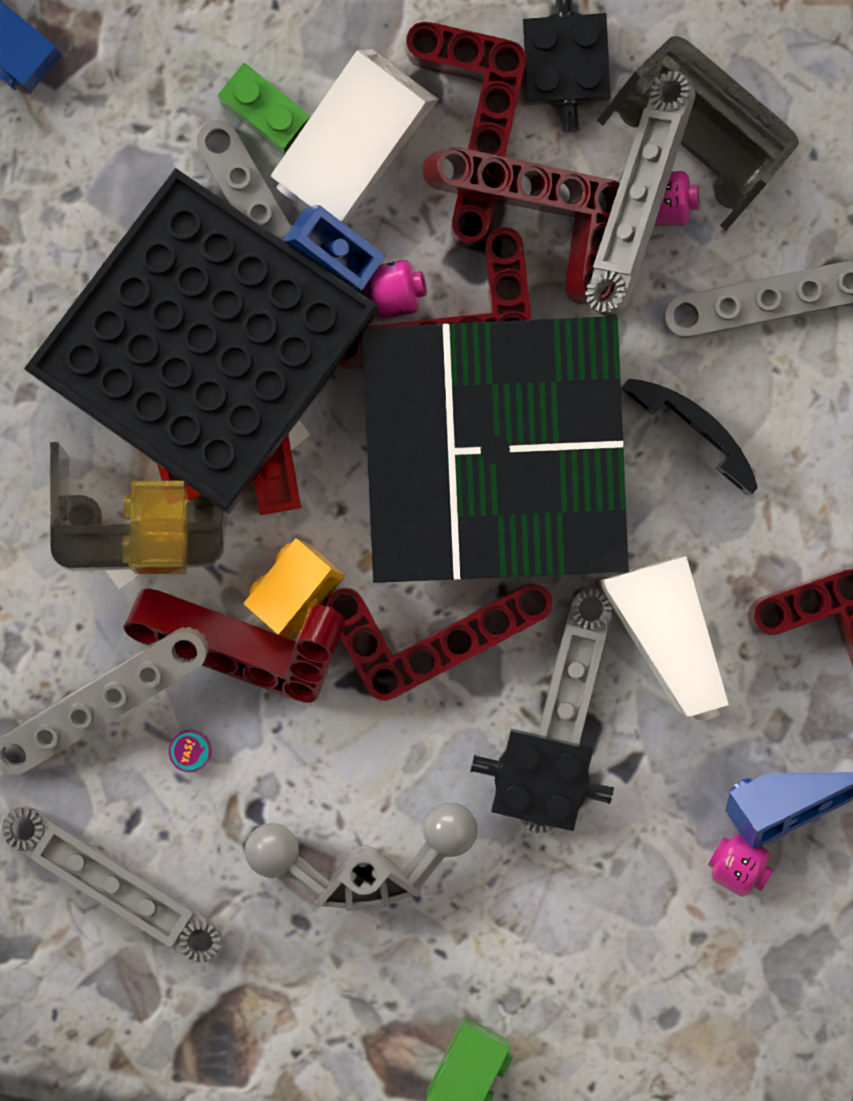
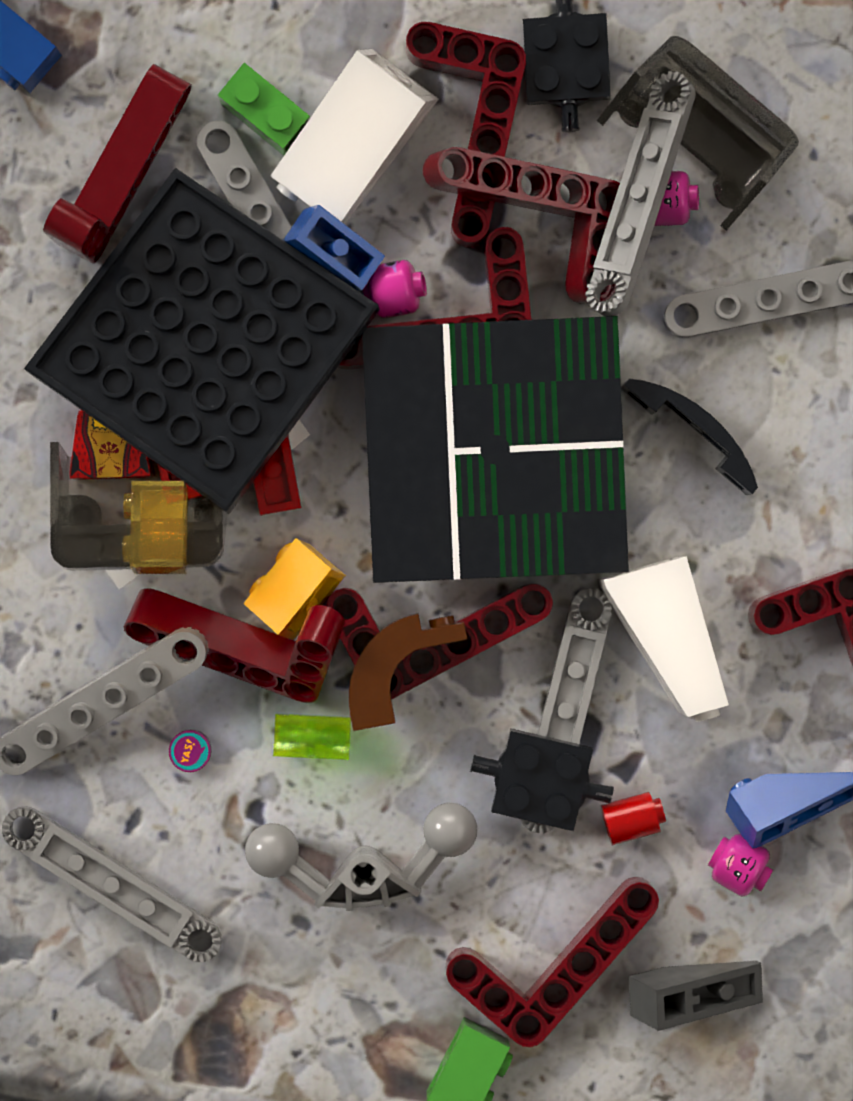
none -> dark red beam [43,64,192,264]
none -> torso [69,411,155,480]
none -> clear neon green hips [273,713,351,760]
none -> reddish brown arch [349,613,467,731]
none -> dark red beam [445,877,659,1048]
none -> red brick [600,792,666,846]
none -> dark grey slope [629,961,763,1031]

